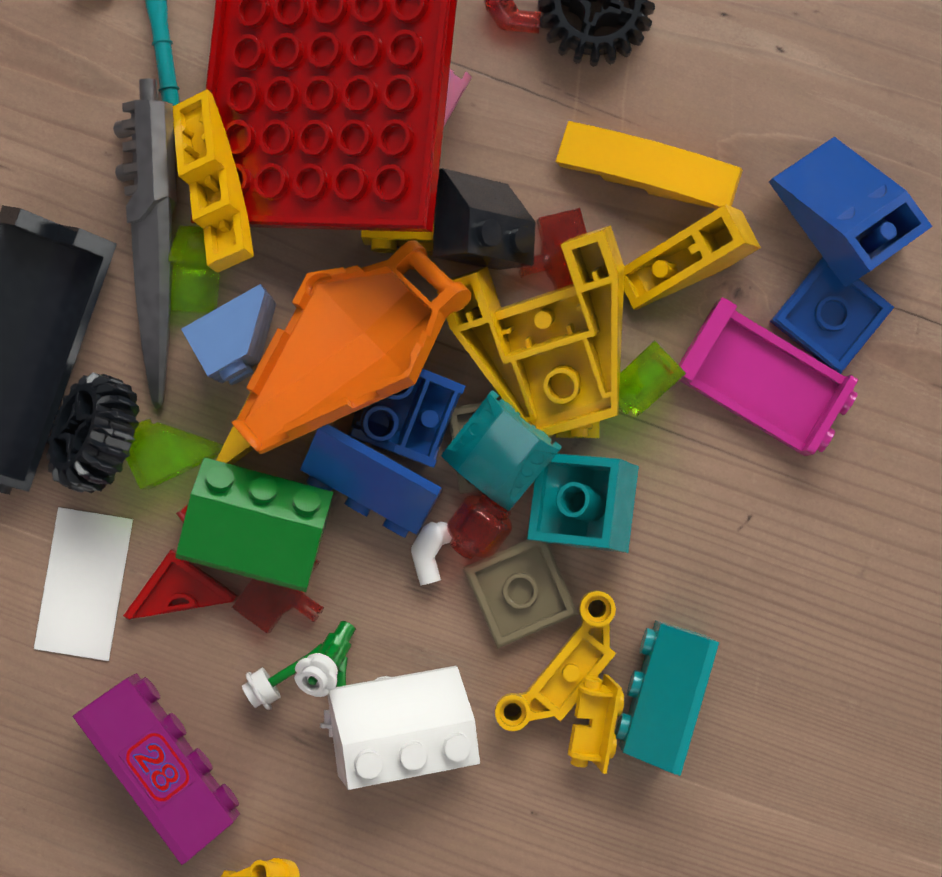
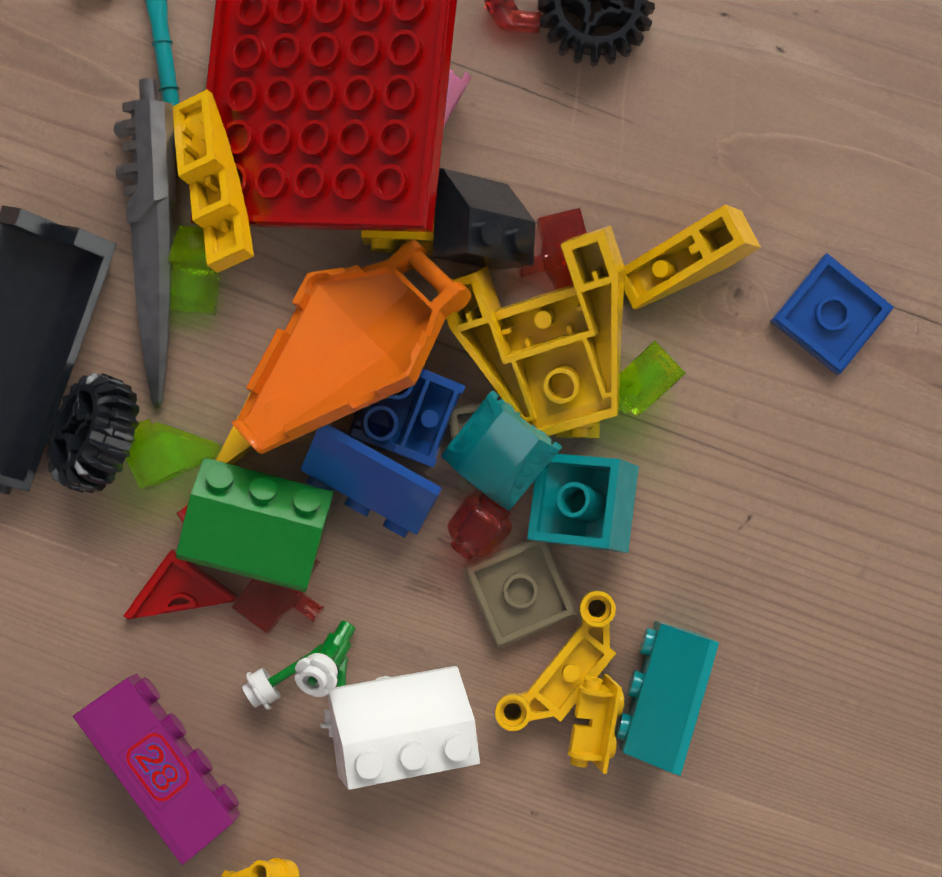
white sticker [34,507,133,661] -> none
medium blue slope [181,284,276,385] -> none
white arm [411,521,452,586] -> none
yellow slope [555,121,743,209] -> none
dark pink panel [671,297,858,456] -> none
blue slope [769,137,933,288] -> none

